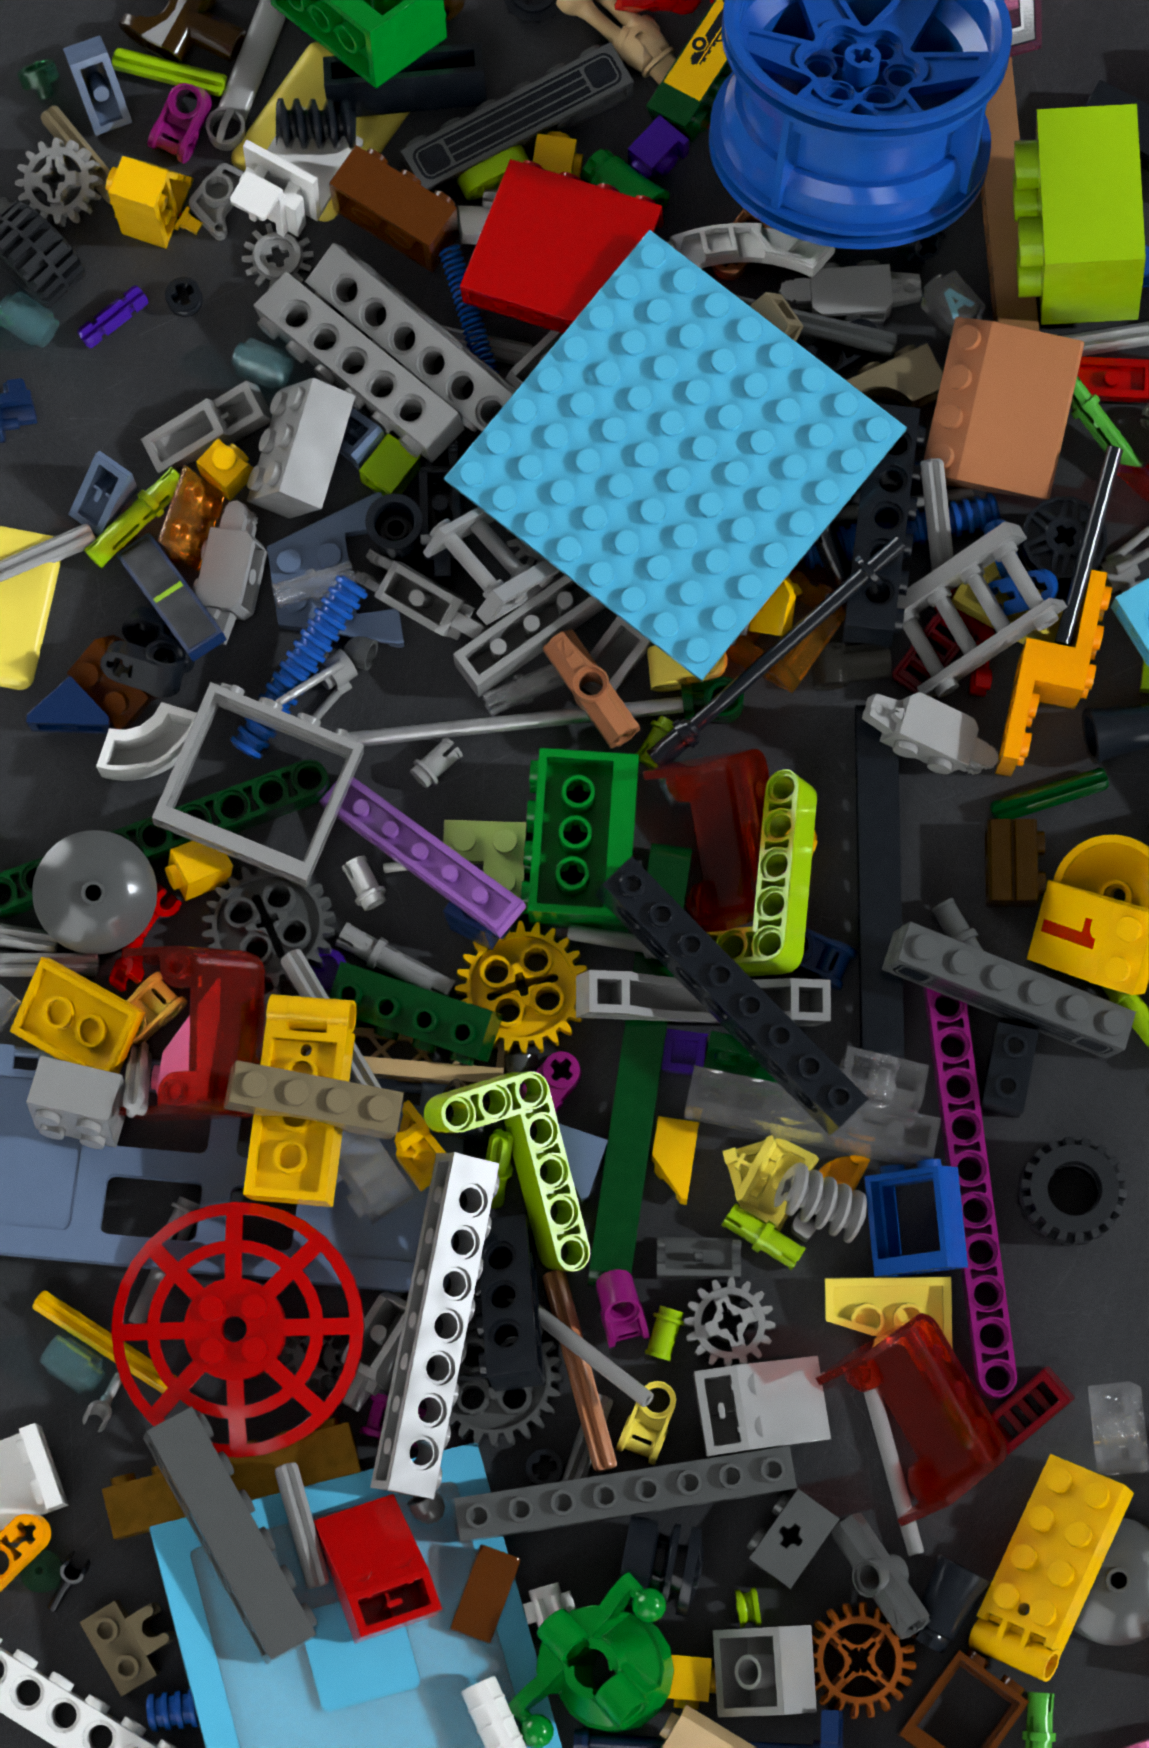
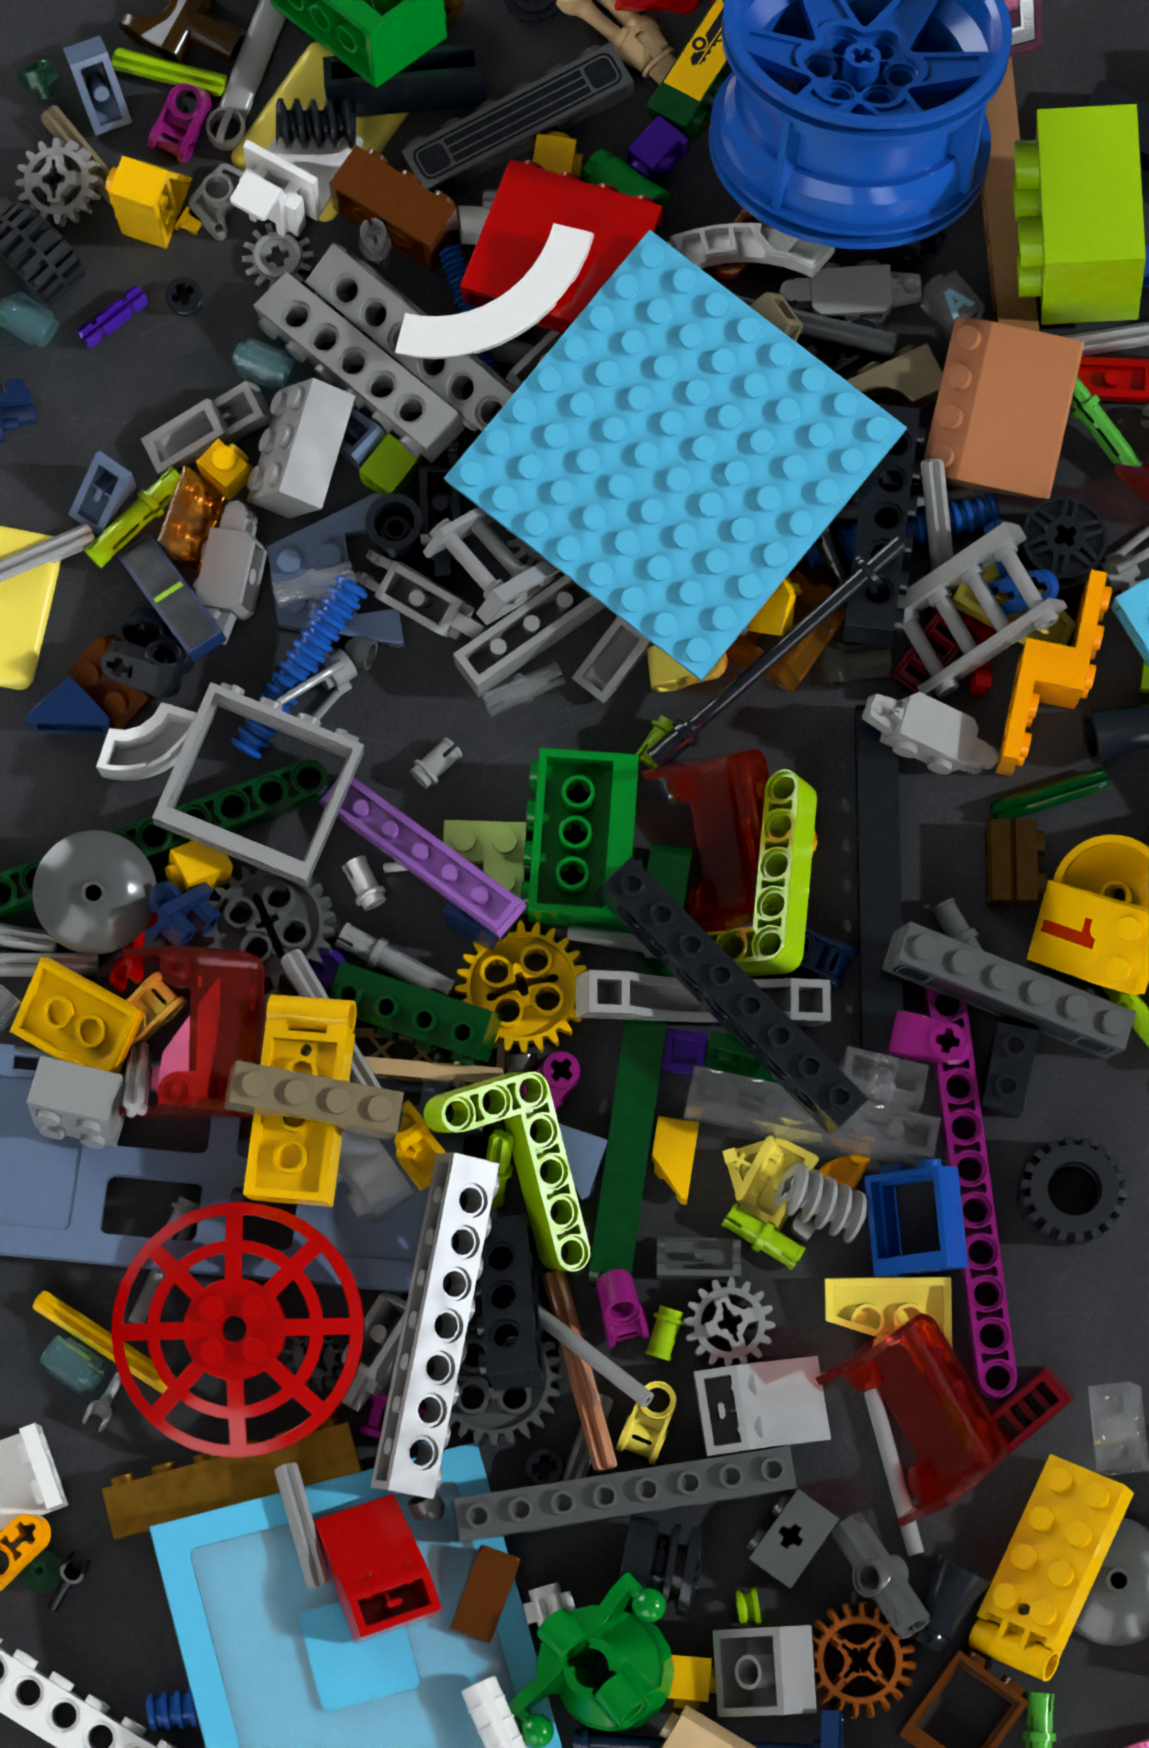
dark tan plate [79,1599,177,1697] -> none
dark grey brick [143,1406,318,1665] -> none
flat silver piece [348,676,744,746] -> none
lime beam [457,145,530,201] -> none
nougat piece [543,629,640,749] -> none
black piece [1055,446,1123,646] -> none
none -> dark blue hips [144,881,221,949]
none -> clear pin [359,218,391,270]
none -> white tile [395,223,595,359]
none -> magenta piece [888,1011,972,1065]

